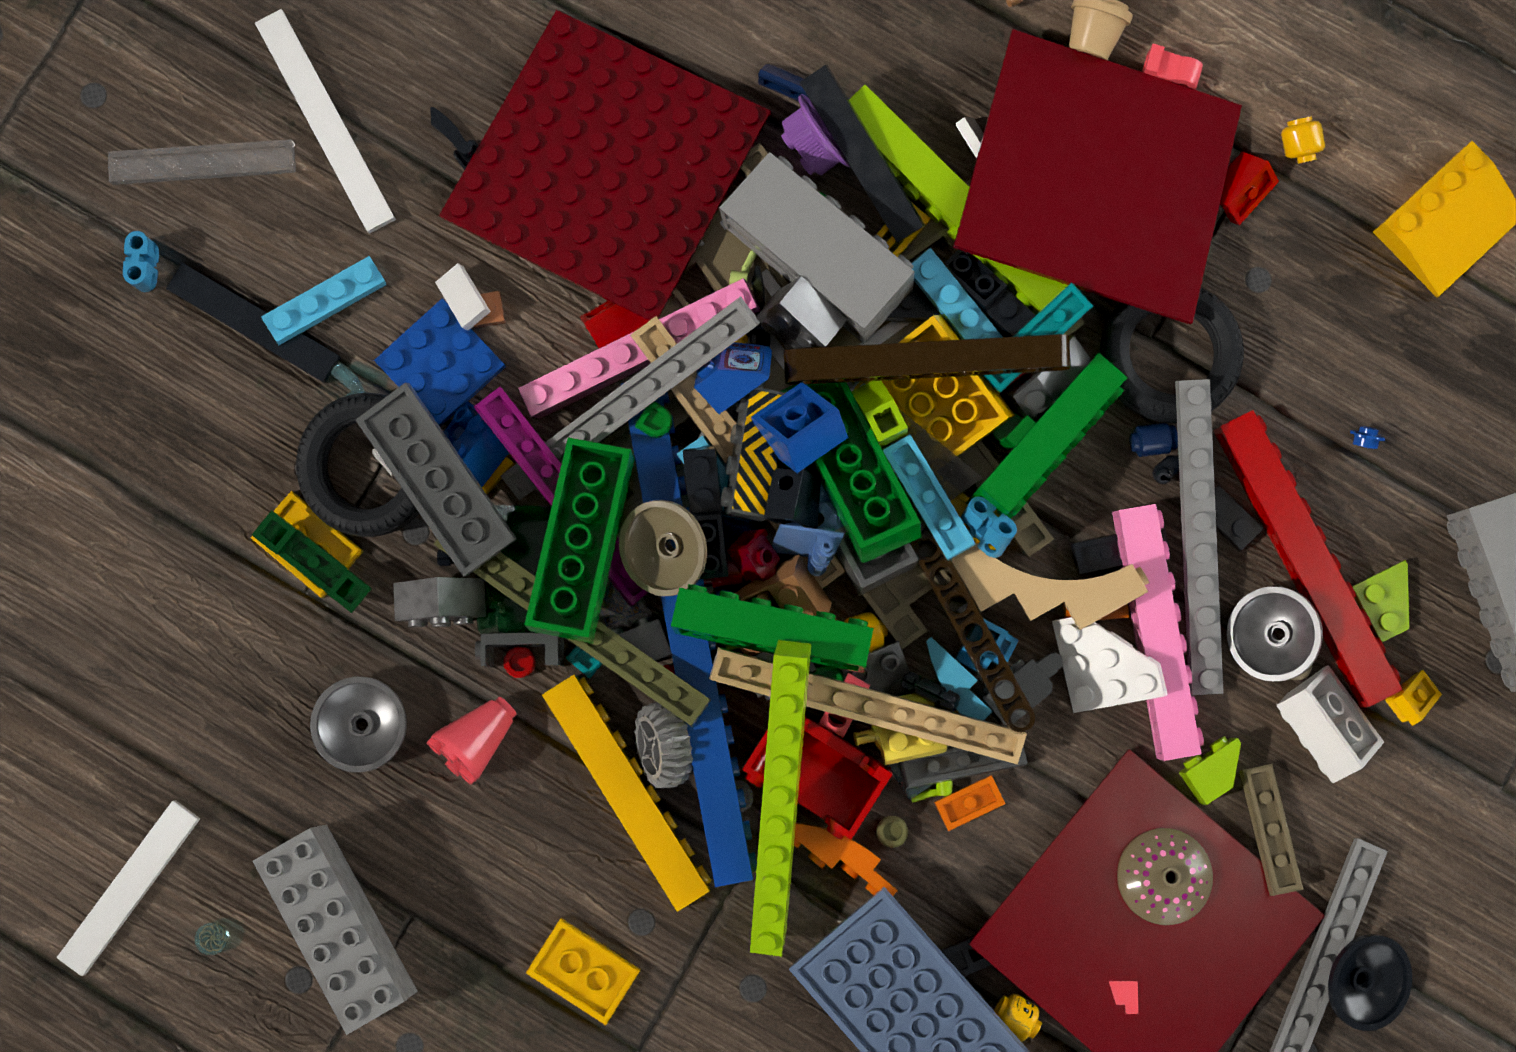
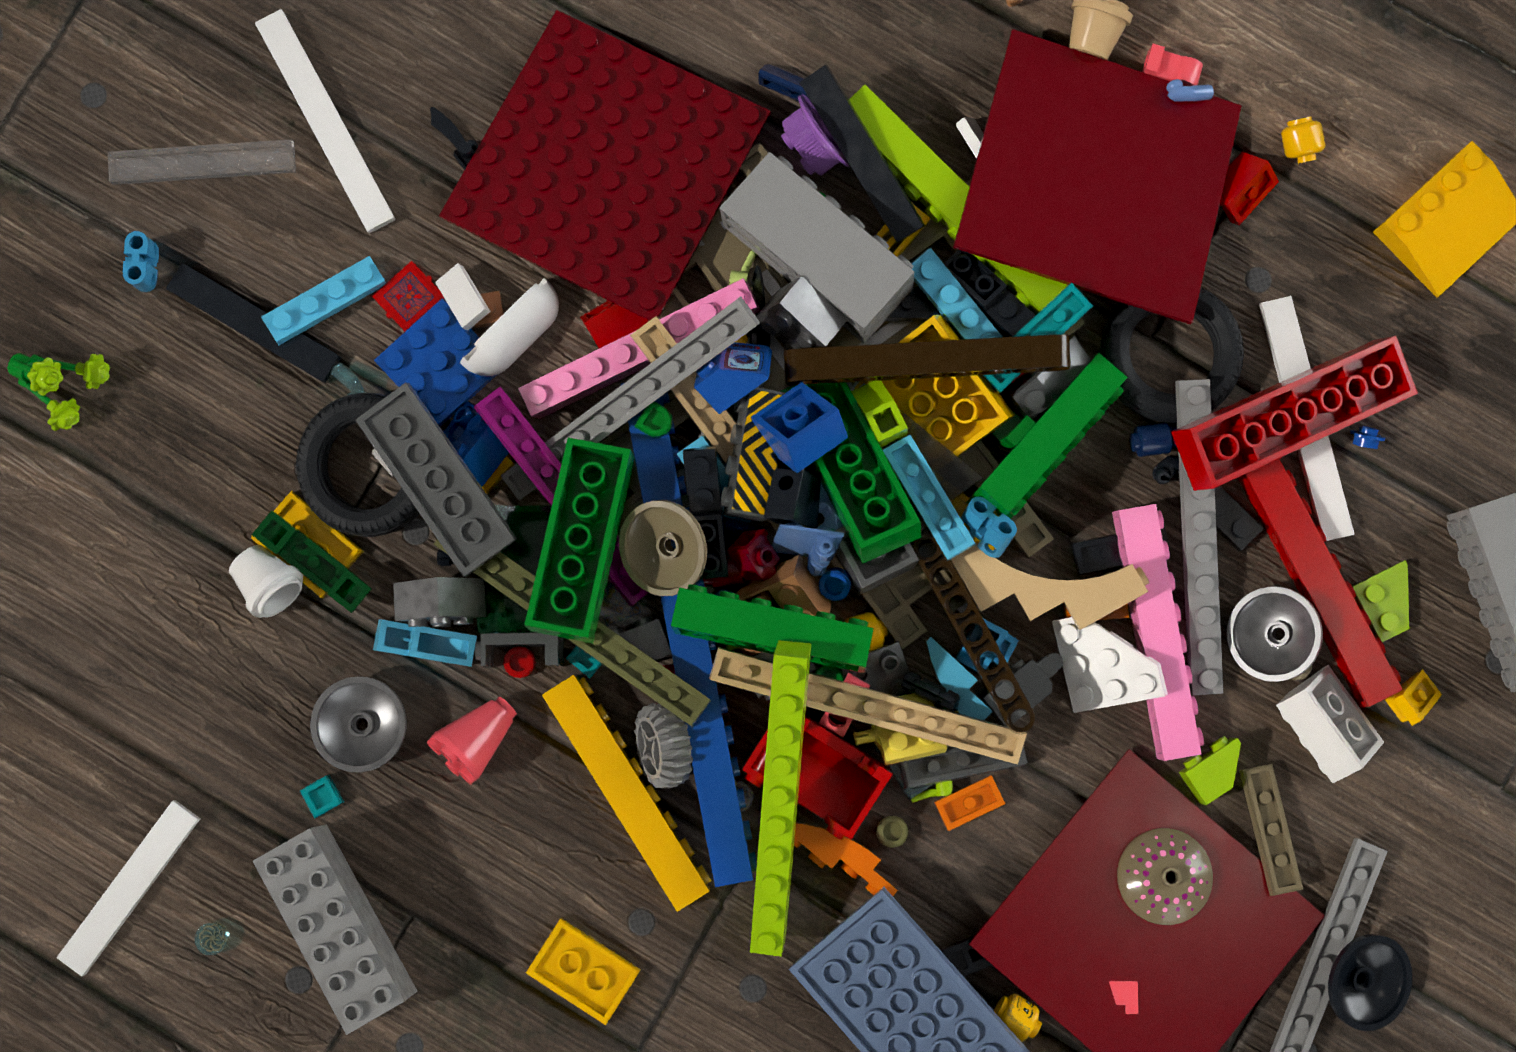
none -> lime plant [7,353,110,431]
none -> white piece [229,545,303,618]
none -> teal tile [300,775,344,818]
none -> piece [372,261,445,332]
none -> medium azure slope [373,619,477,667]
none -> white brick [460,278,559,376]
none -> blue tile [819,567,852,601]
none -> medium blue arm [1166,79,1214,102]
none -> red brick [1171,335,1418,491]
none -> white tile [1259,296,1354,541]

